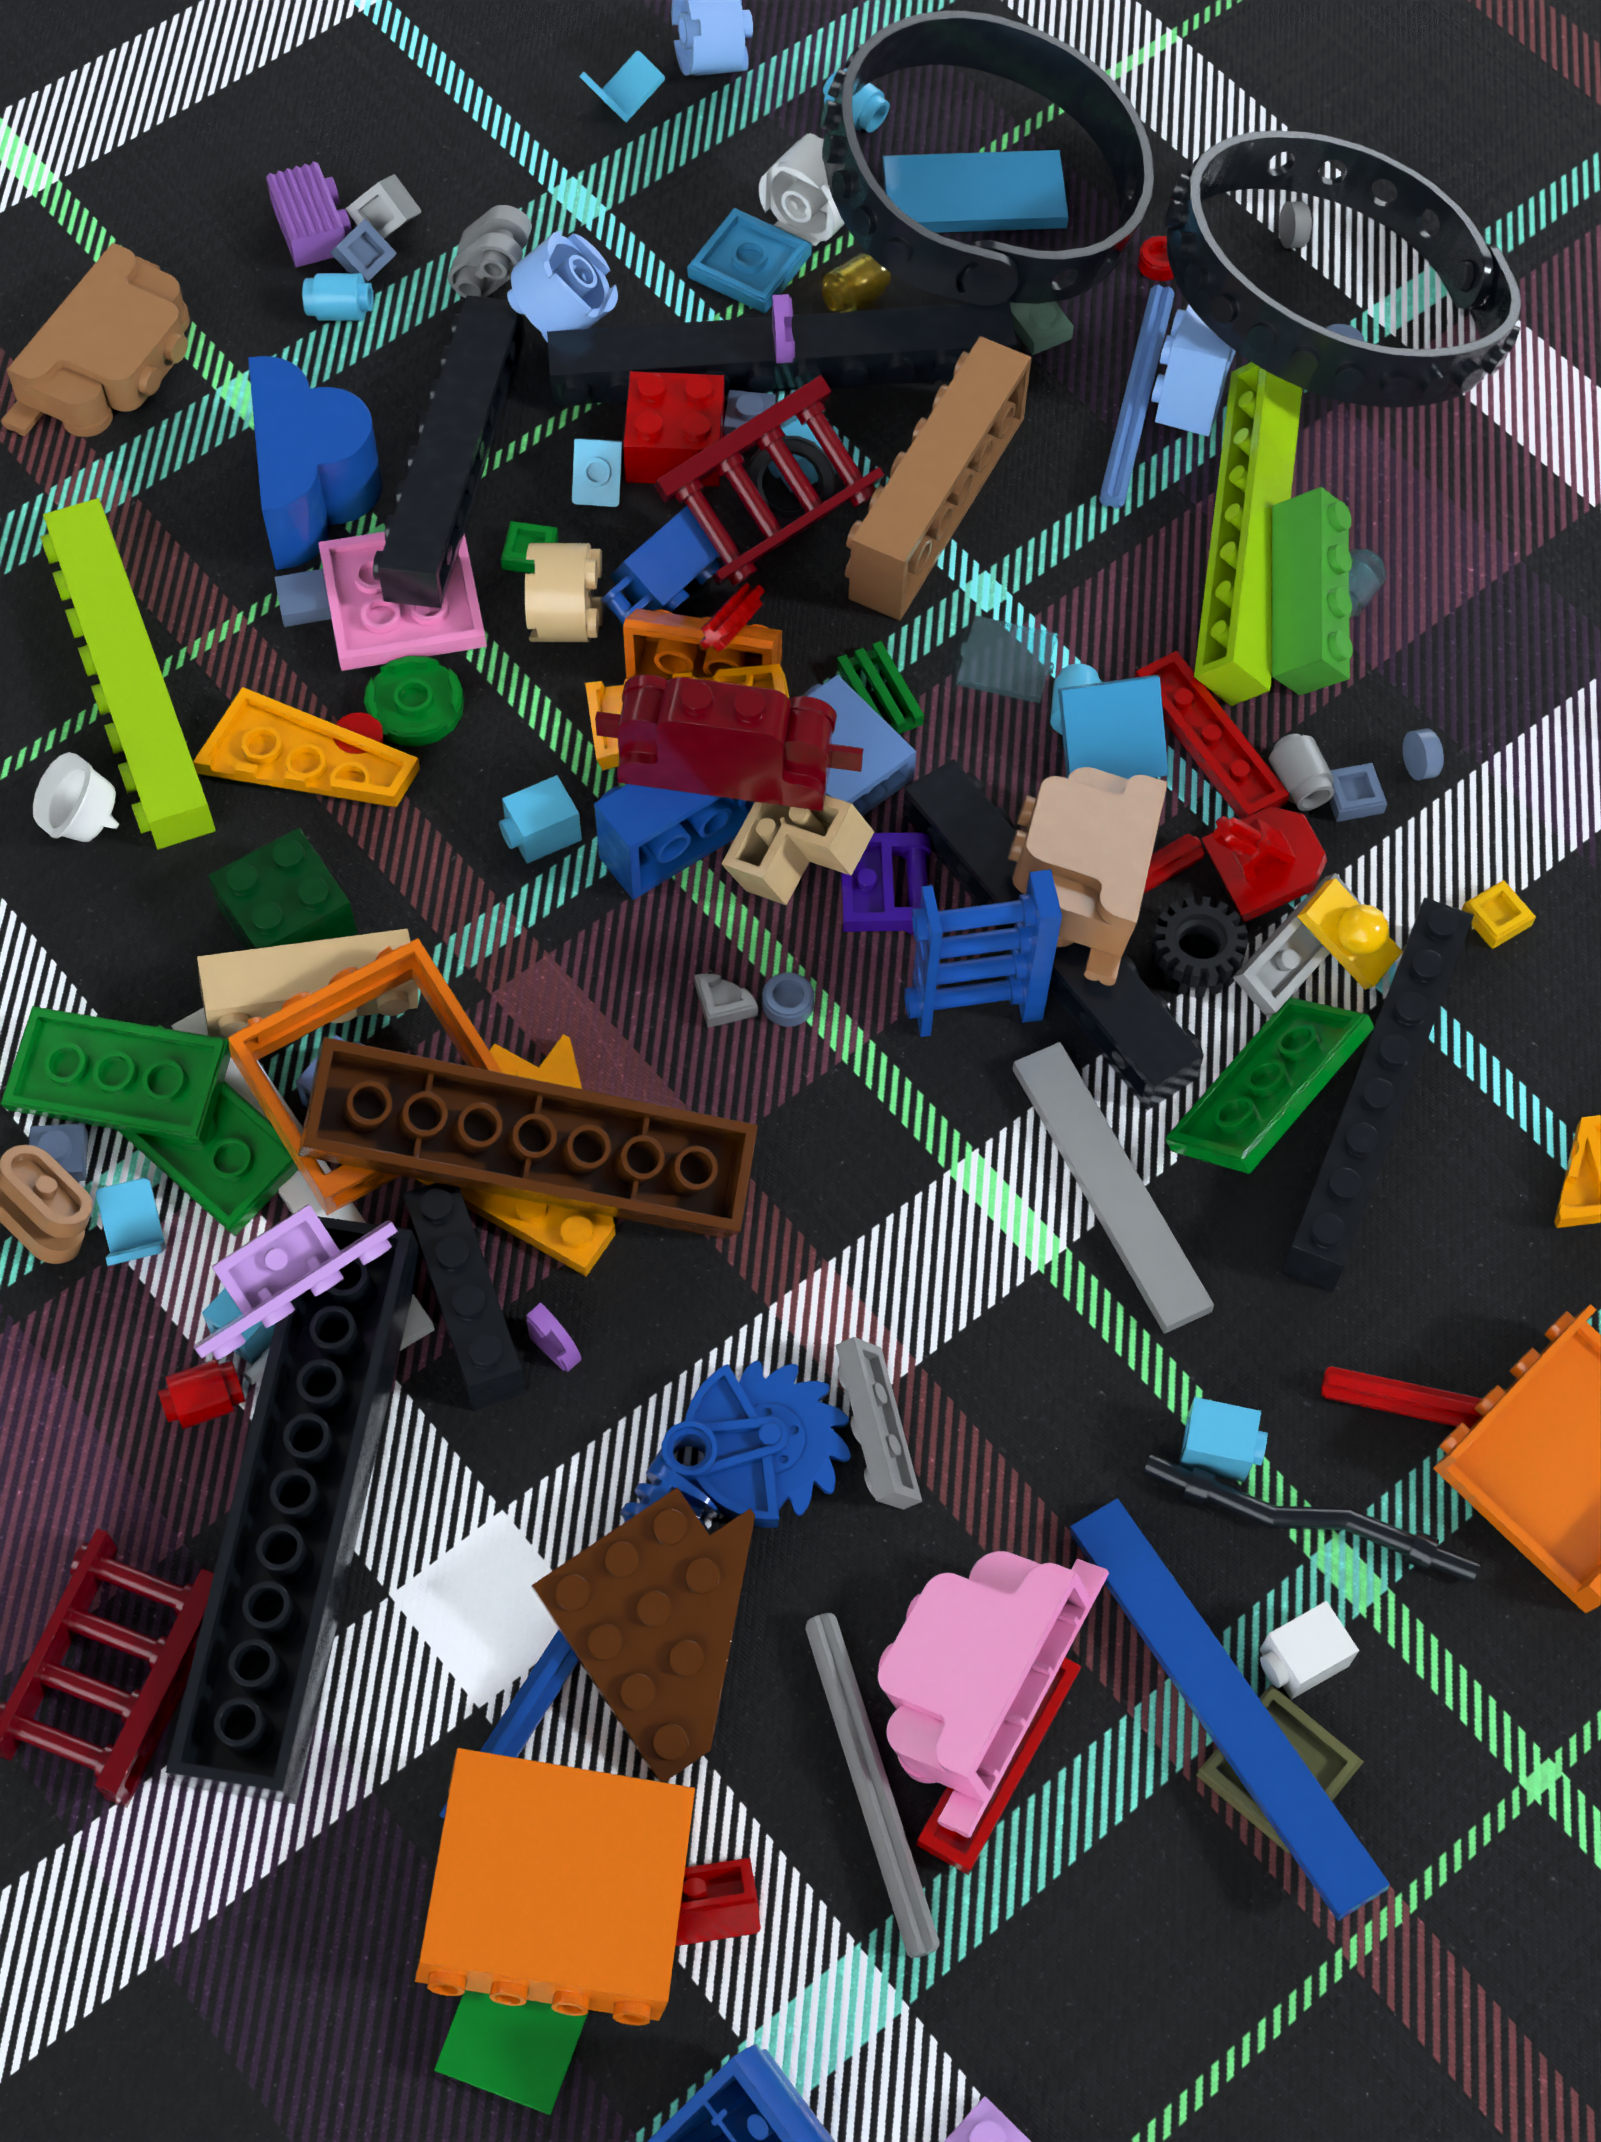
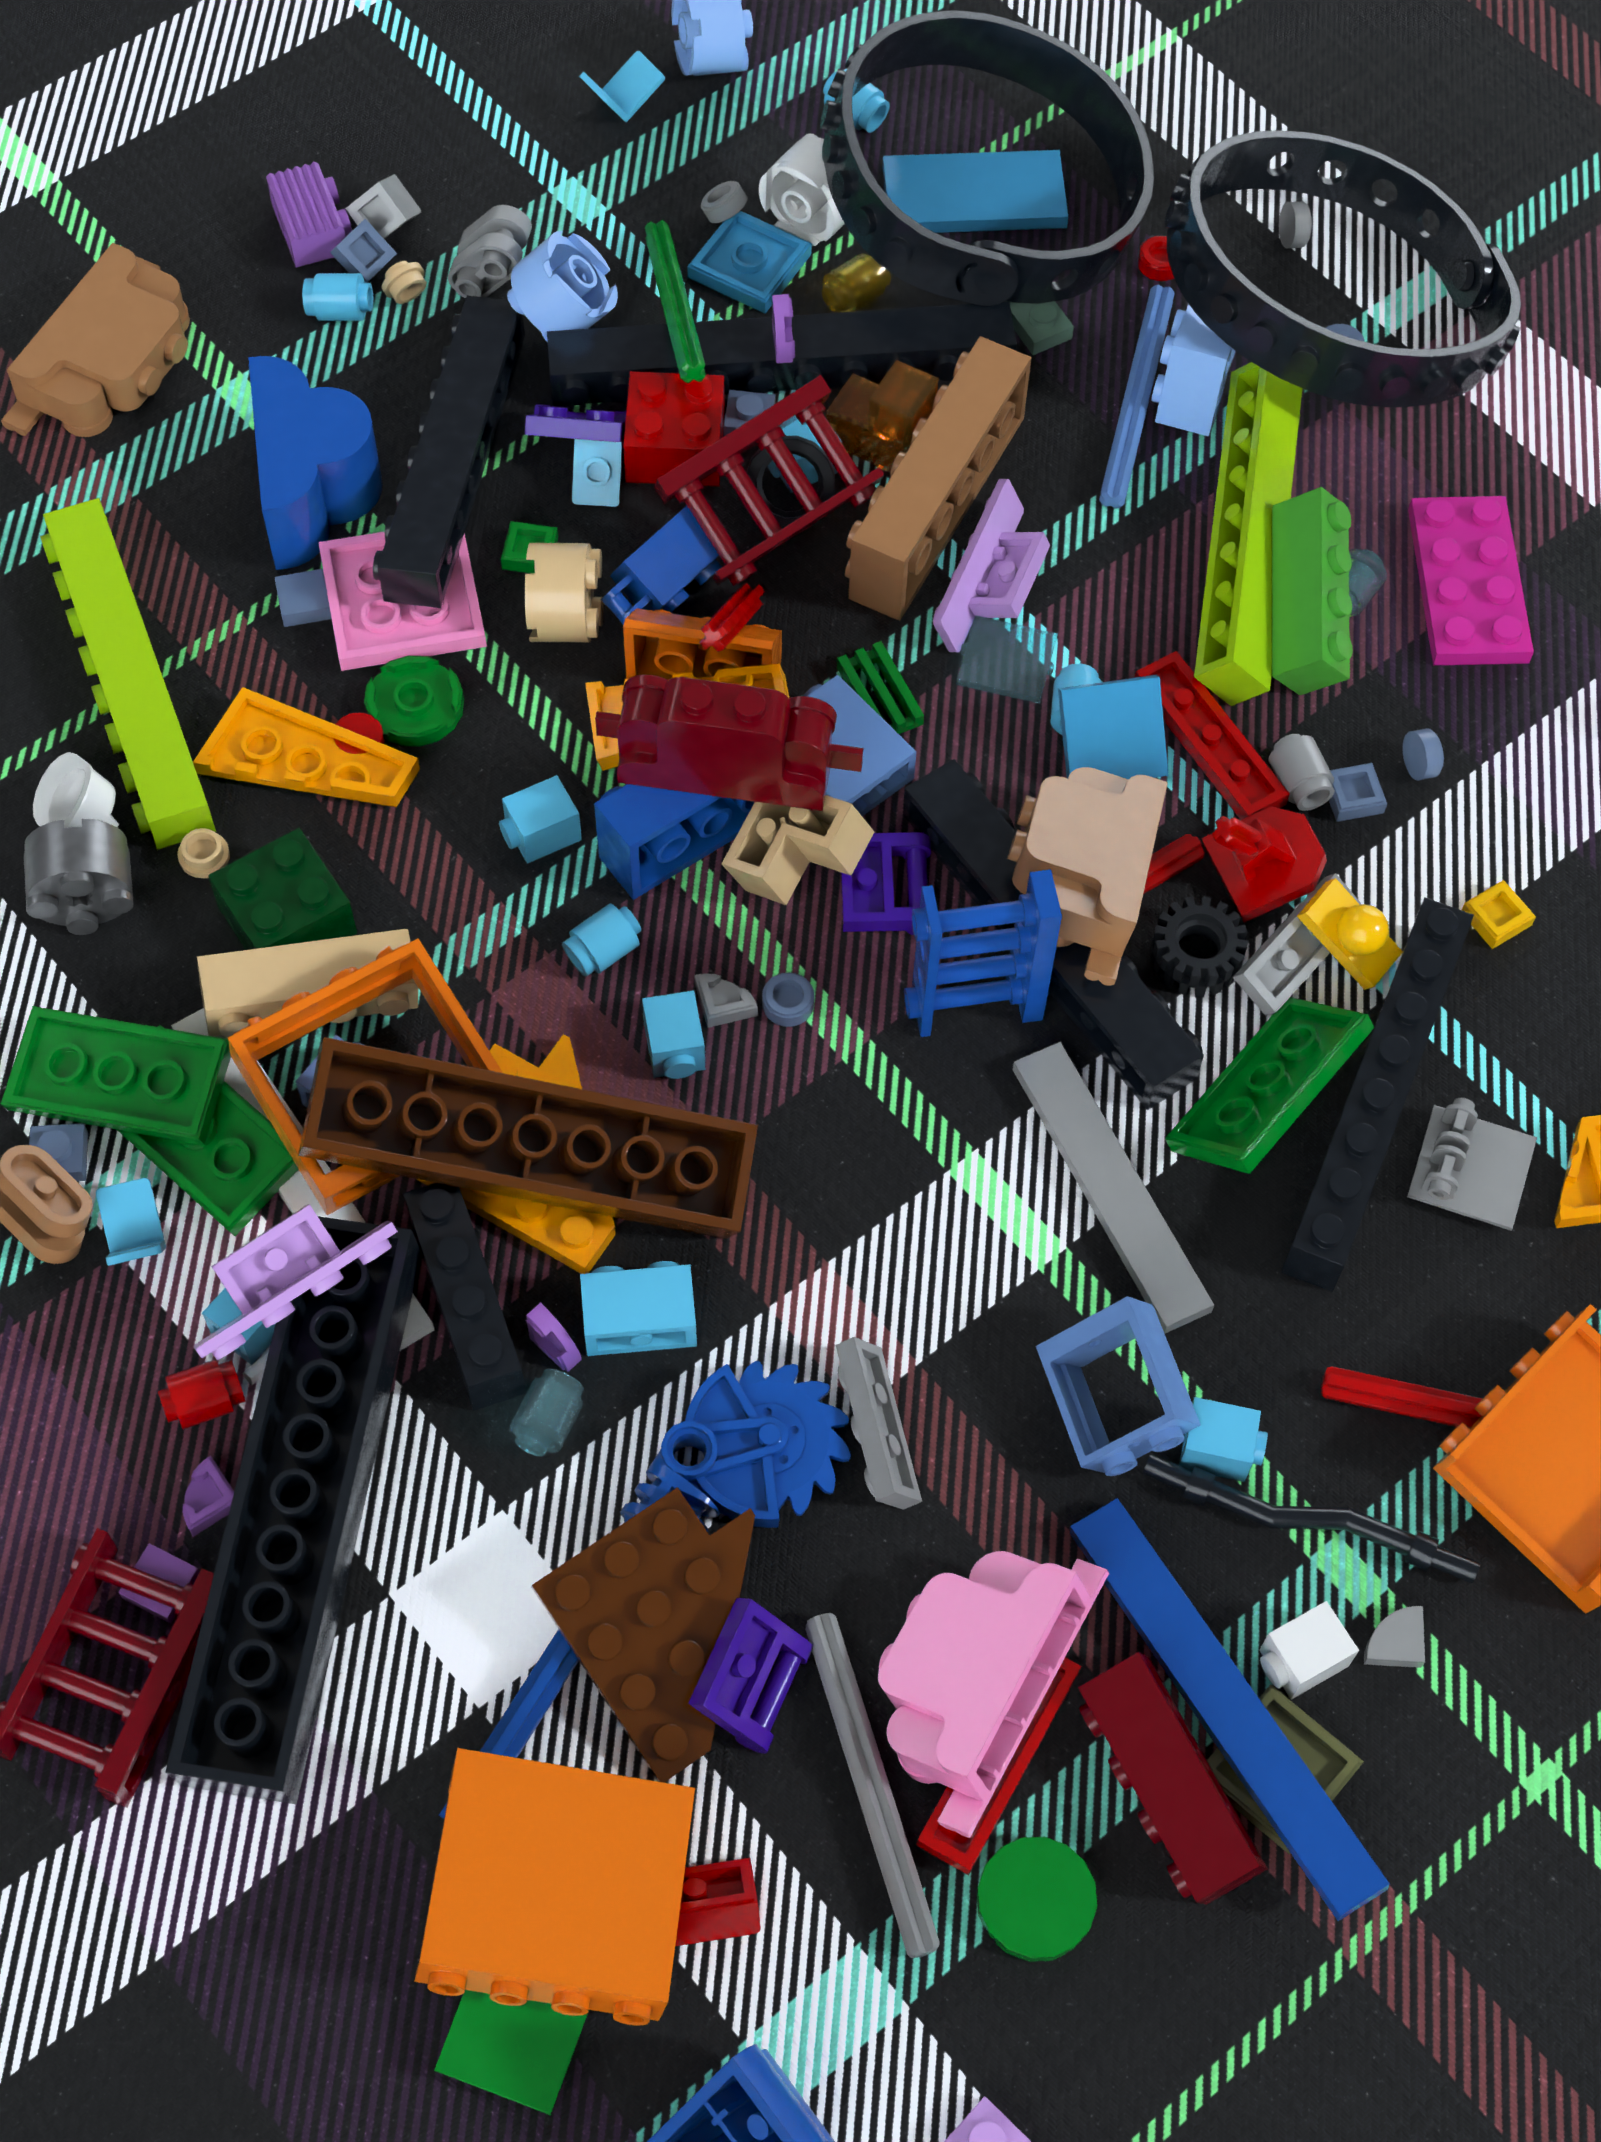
none -> flat silver brick [24,819,133,935]
none -> medium lavender tile [118,1543,200,1624]
none -> tan plate [177,828,230,878]
none -> medium lavender tile [183,1455,234,1537]
none -> tan plate [382,261,427,304]
none -> clear light blue brick [509,1369,584,1457]
none -> plate [525,404,626,442]
none -> medium azure brick [562,903,642,977]
none -> medium azure brick [580,1261,697,1356]
none -> medium azure brick [642,990,705,1079]
none -> green axle [645,220,706,383]
none -> dark purple plate [688,1598,814,1754]
none -> light grey tile [701,181,747,223]
none -> clear orange brick [826,360,939,472]
none -> lavender bracket [933,479,1050,652]
none -> green tile [976,1837,1097,1962]
none -> medium blue window [1036,1296,1201,1476]
none -> dark red brick [1078,1652,1268,1905]
none -> light grey tile [1364,1606,1425,1668]
none -> light grey hinge [1407,1098,1537,1231]
none -> dark pink plate [1408,496,1534,666]

